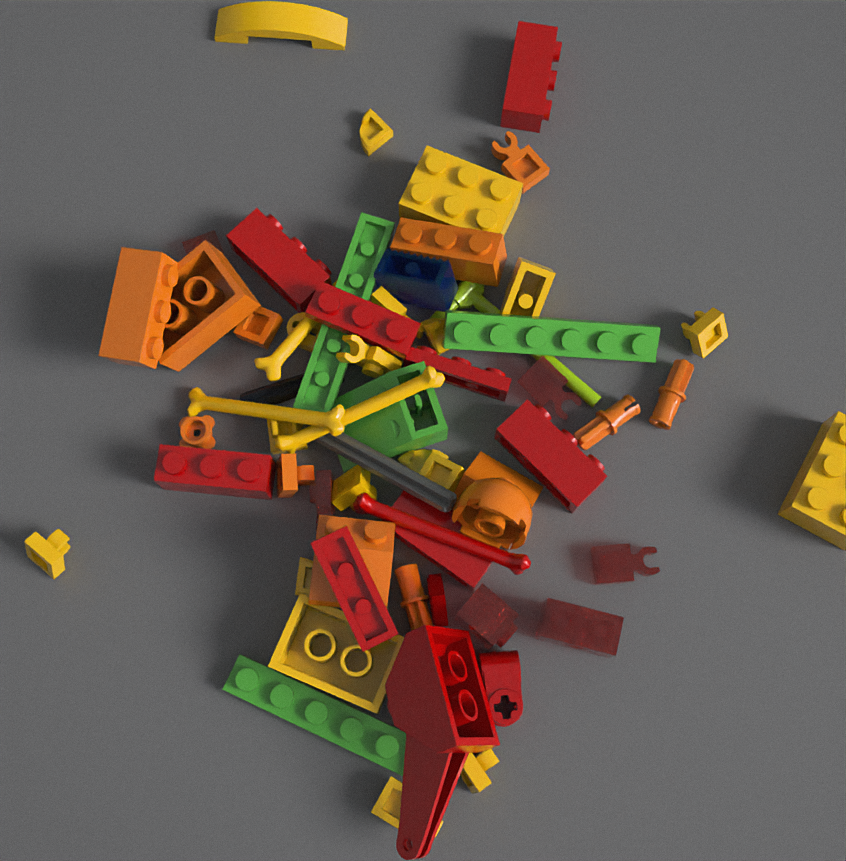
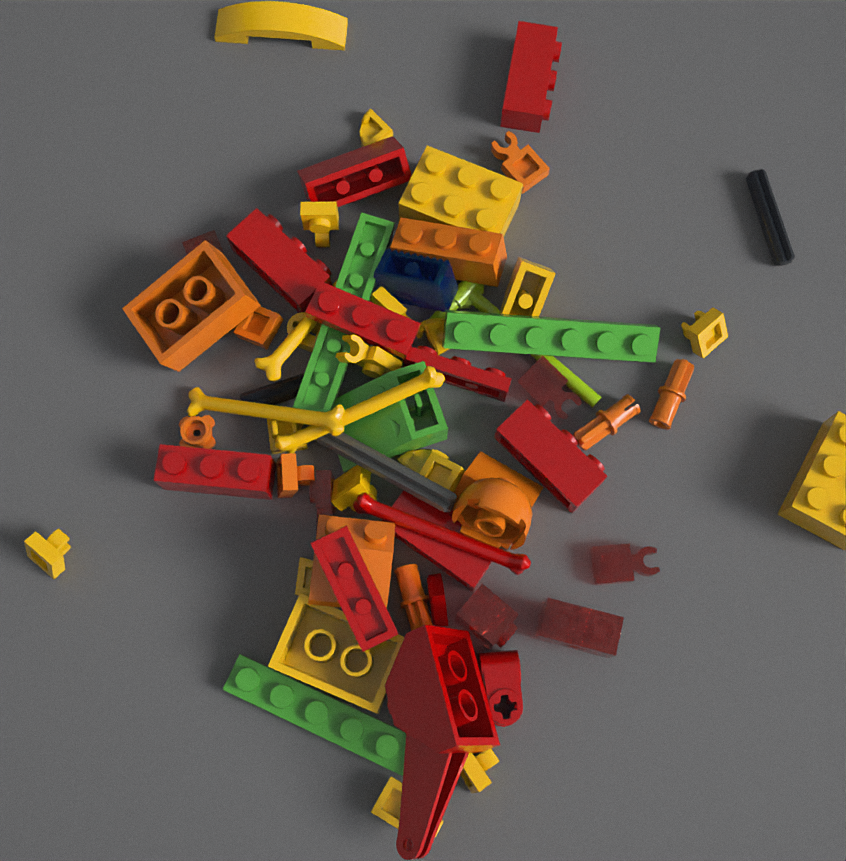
orange brick [98,247,178,369] -> none
none -> red brick [297,136,412,207]
none -> yellow plate [300,202,339,247]
none -> black axle [746,169,795,266]

